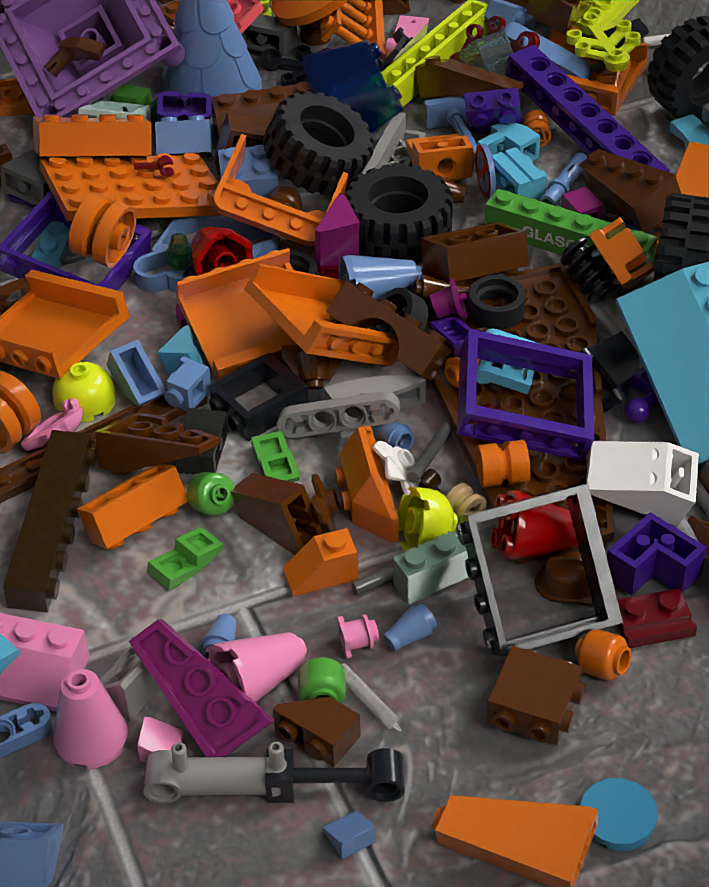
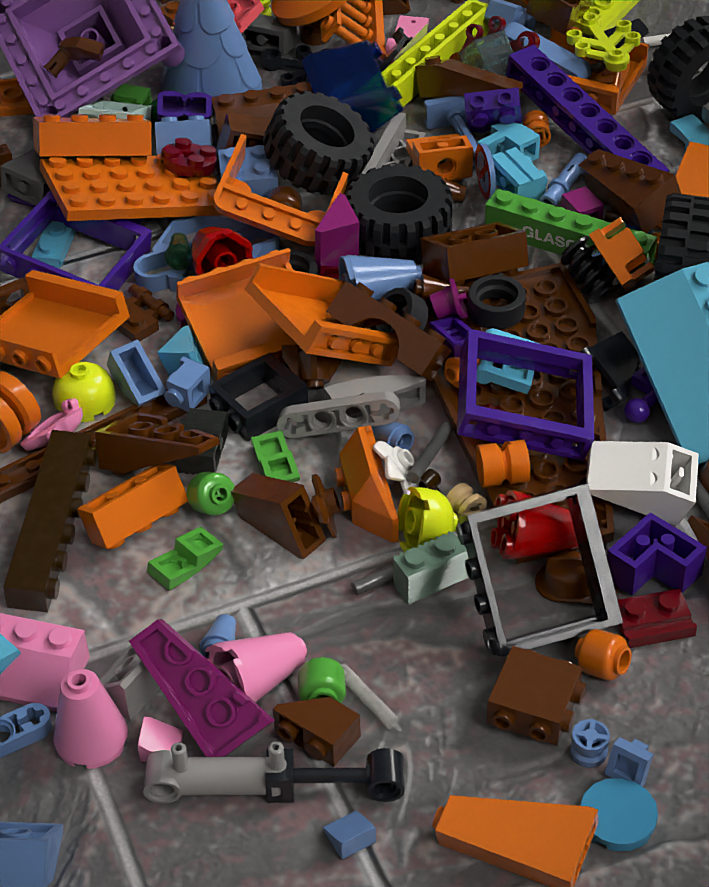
orange wheel [69,192,137,268] -> none
dark red hand [134,155,174,177] -> none
orange slope [283,528,358,596] -> none
bright pink brick [337,614,379,659] -> none
medium blue cone [383,603,437,652] -> none
none -> reddish brown plate [117,284,174,342]
none -> dark red plate [161,138,217,177]
none -> medium blue wheel [570,719,610,768]
none -> medium blue tile [604,737,654,787]

